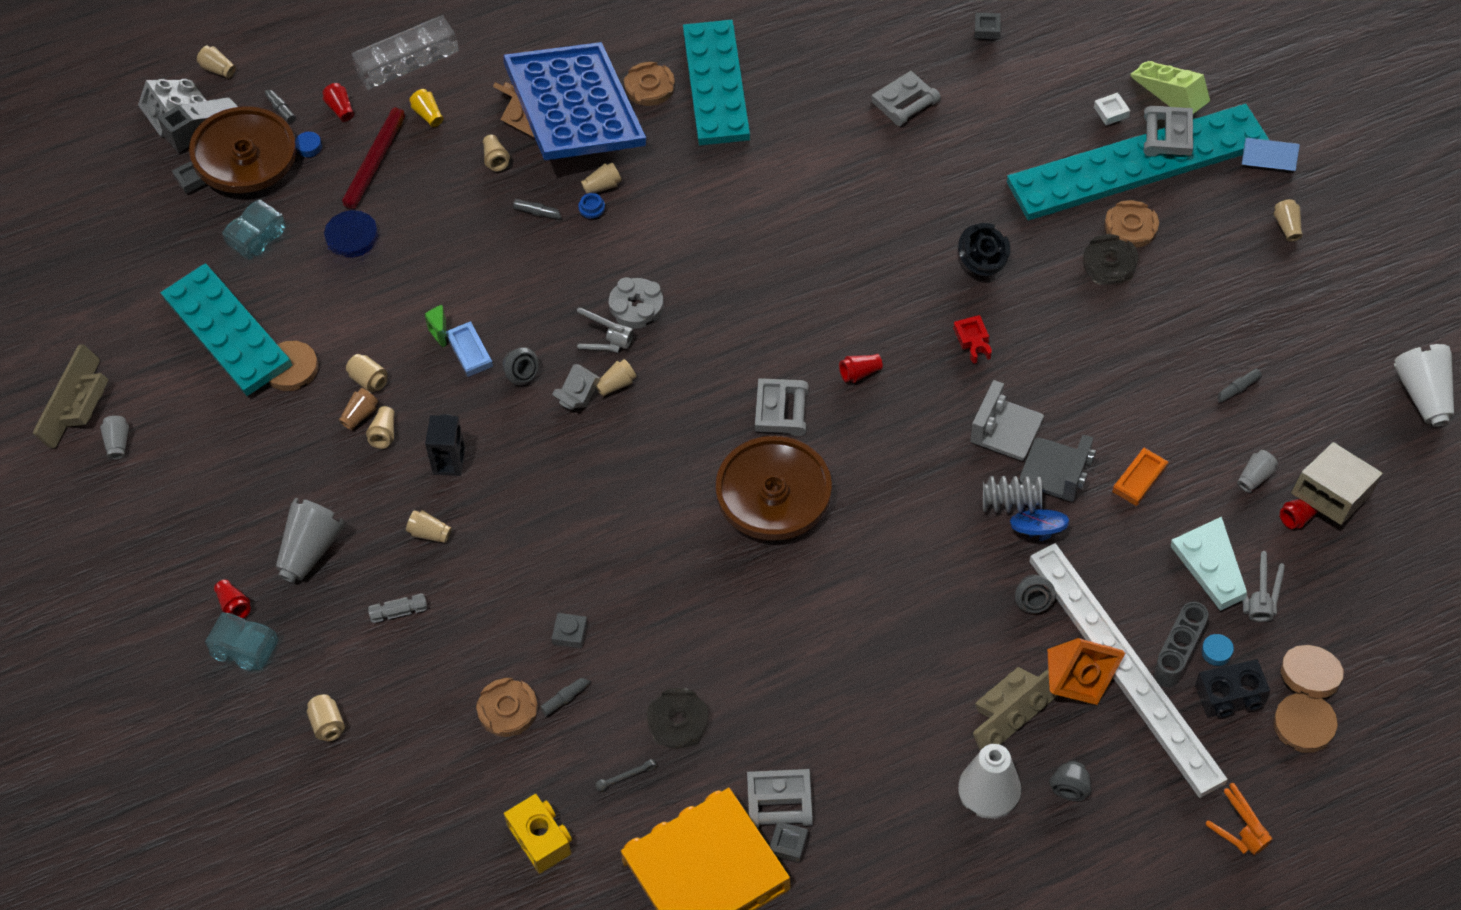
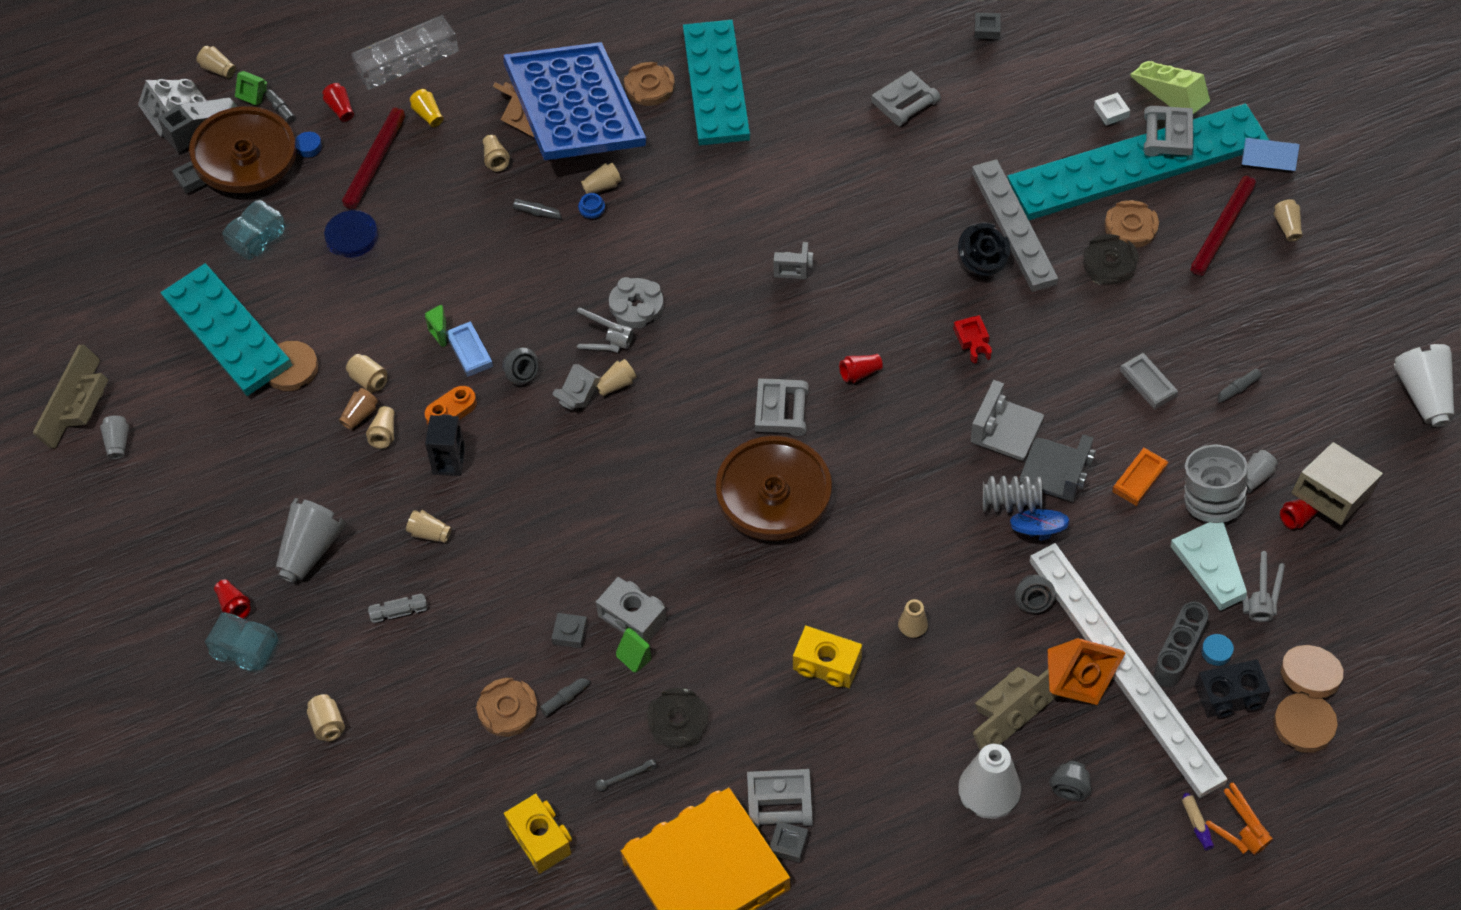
none -> bright green tile [235,71,267,105]
none -> orange plate [425,386,477,424]
none -> light grey brick [596,577,666,643]
none -> bright green slope [616,628,651,673]
none -> light grey bracket [774,242,813,279]
none -> yellow brick [793,625,862,689]
none -> tan cone [898,599,928,638]
none -> light grey plate [972,159,1058,292]
none -> light grey tile [1120,353,1178,410]
none -> tan piece [1182,793,1214,851]
none -> light grey wheel [1184,444,1248,523]
none -> dark red axle [1190,175,1256,276]

